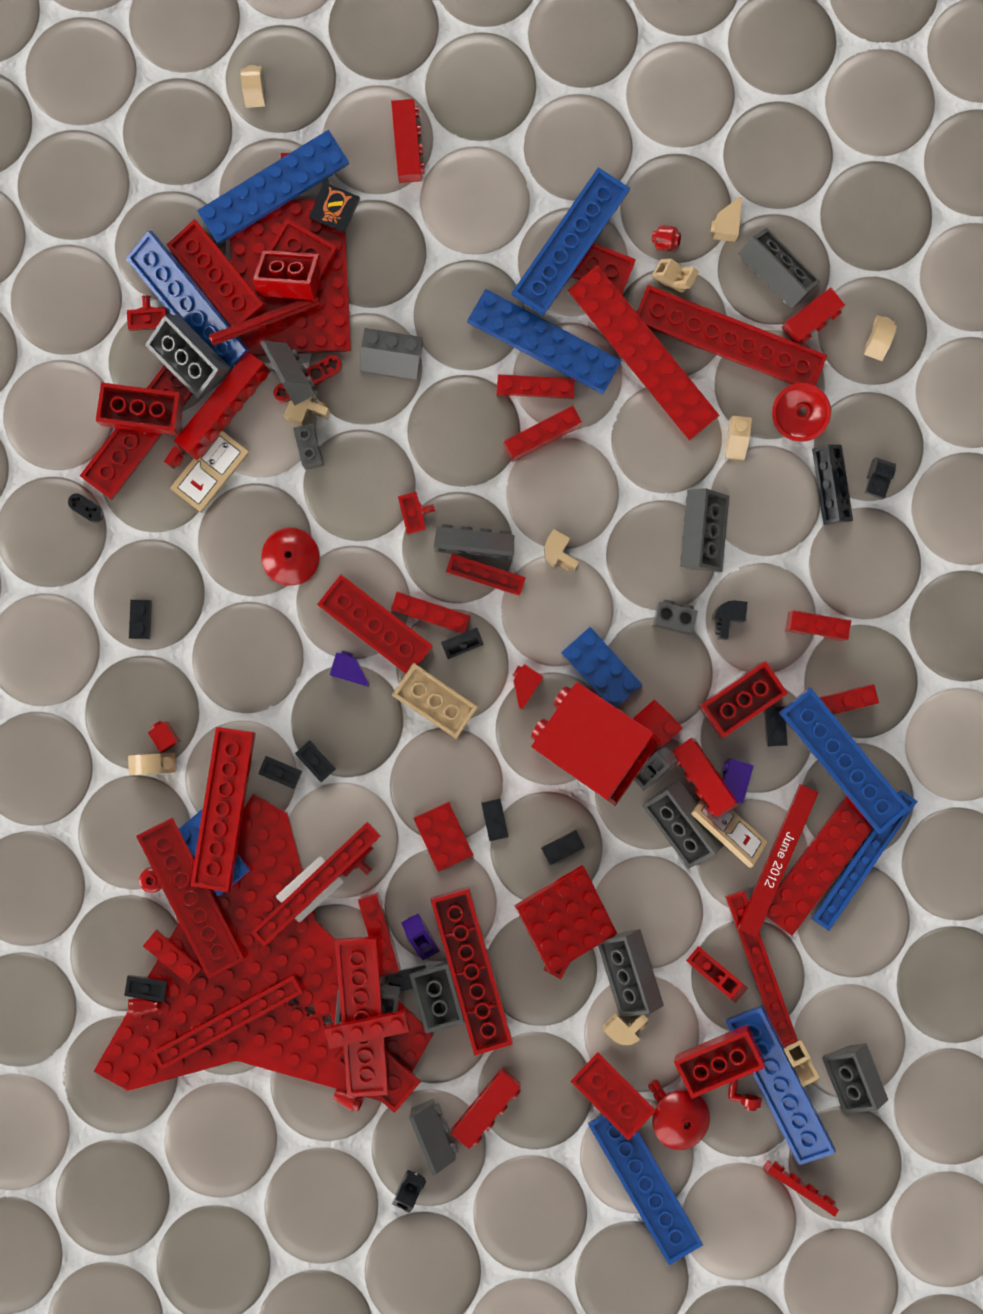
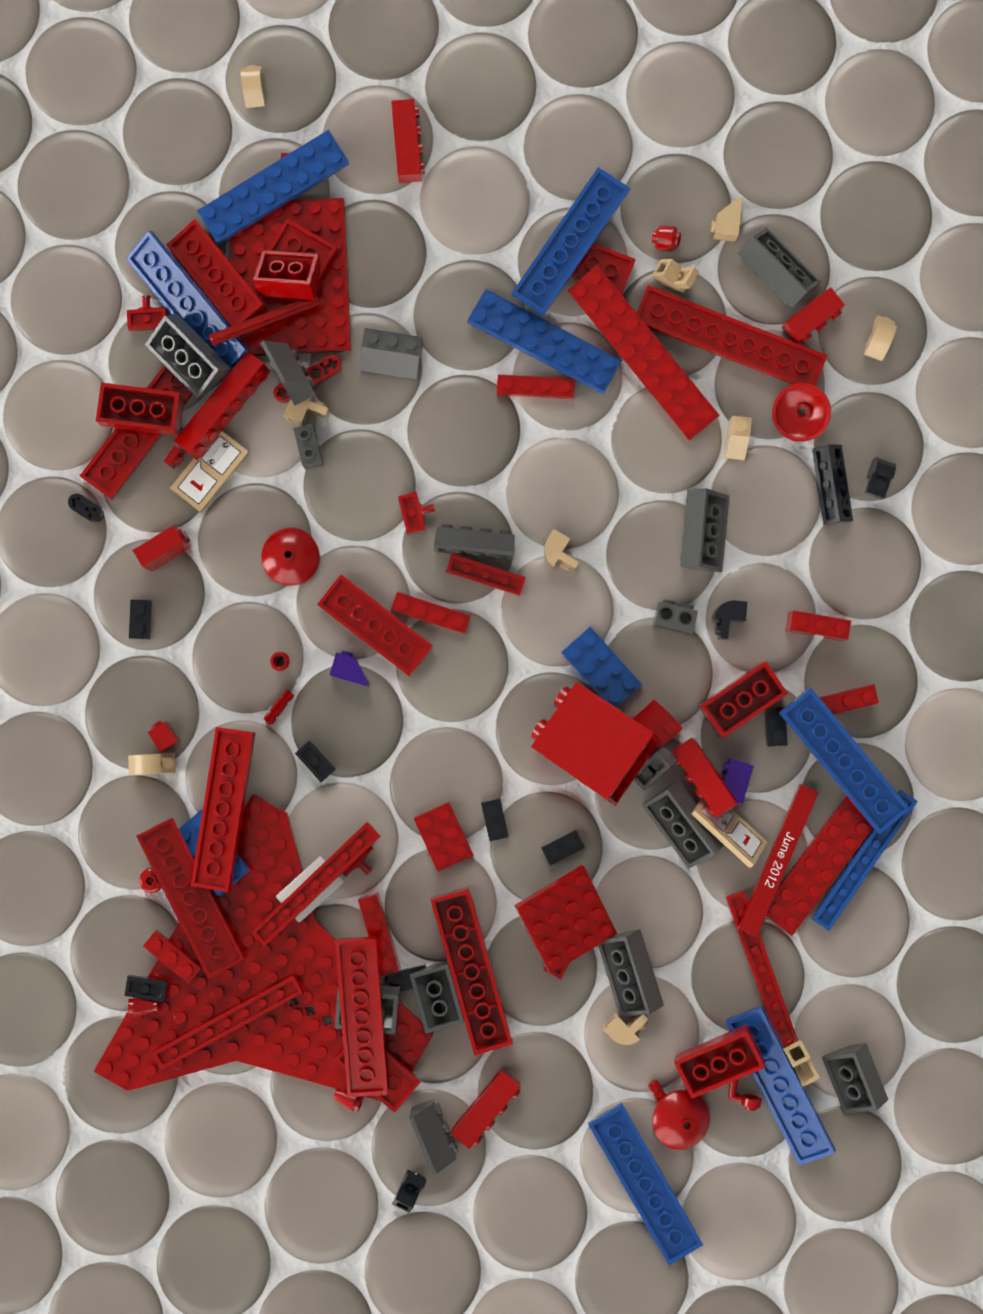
black plate [258,756,303,789] -> none
black tile [309,182,360,234] -> none
red plate [325,1010,410,1049] -> none
tan tile [392,663,478,739] -> none
dark purple slope [401,913,440,960] -> none
black plate [441,627,484,659] -> none
red brick [504,405,582,463] -> none
red slope [512,664,544,710] -> none
red plate [570,1052,656,1141] -> none
red slope [686,946,748,1003] -> none
red plate [763,1160,839,1217] -> none
none -> red brick [132,526,191,572]
none -> red axle [264,690,294,725]
none -> red cone [270,652,290,671]

